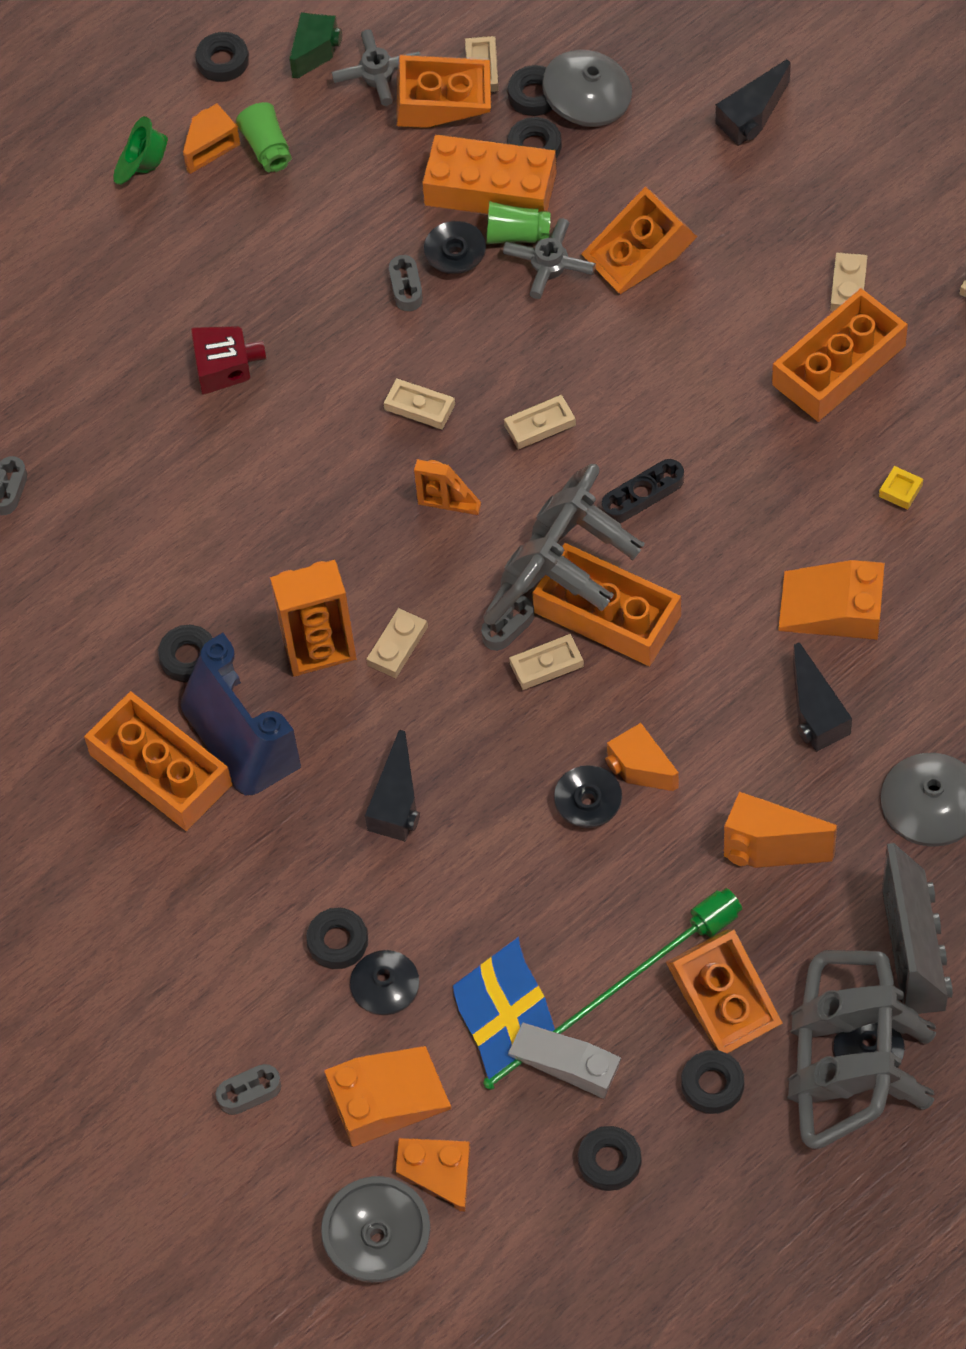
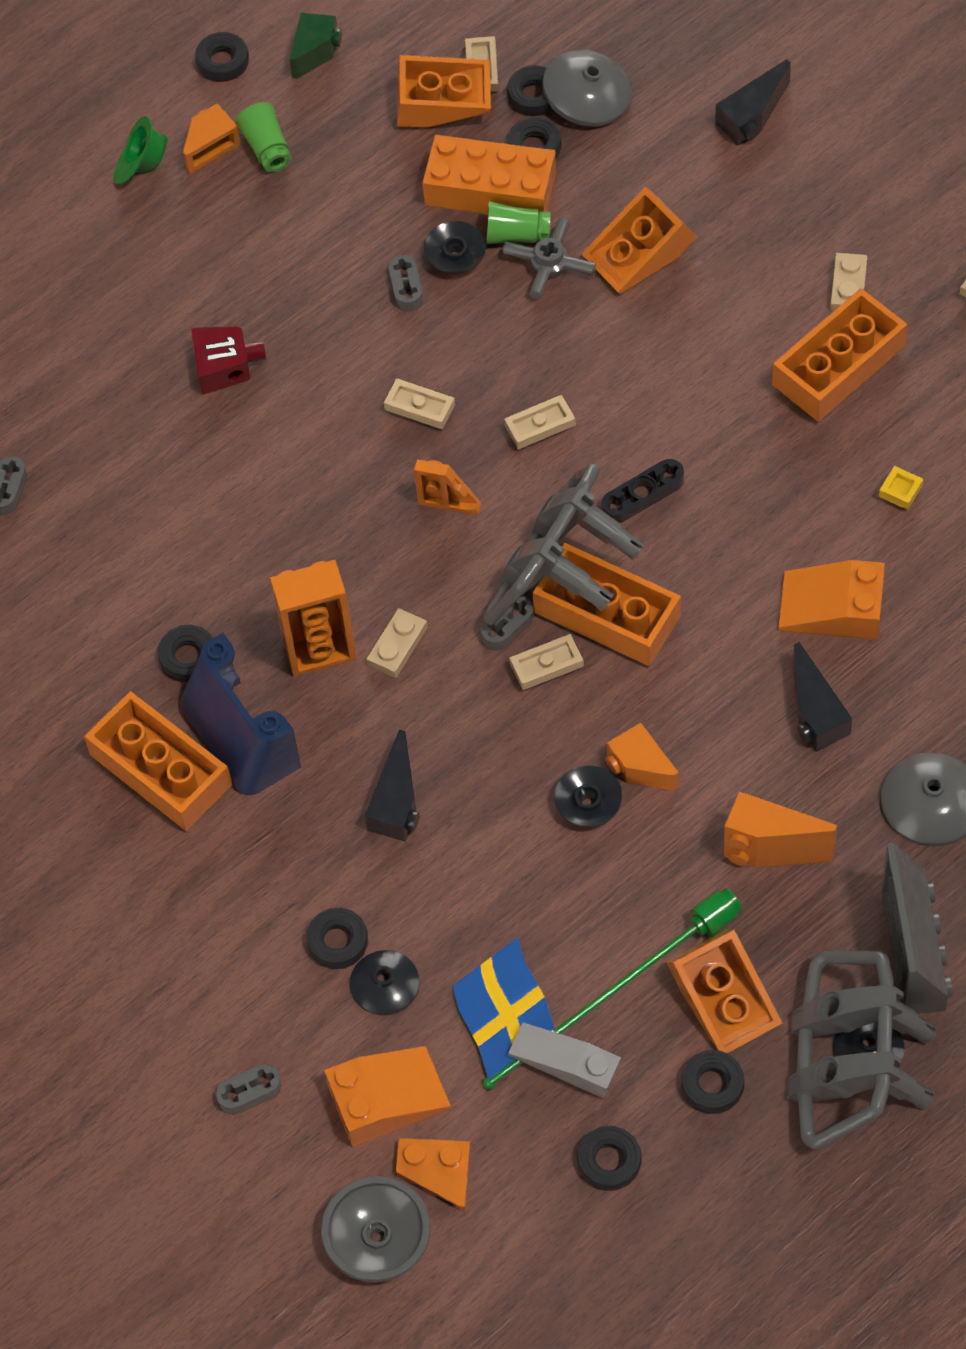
dark grey bar [331,29,420,106] -> none

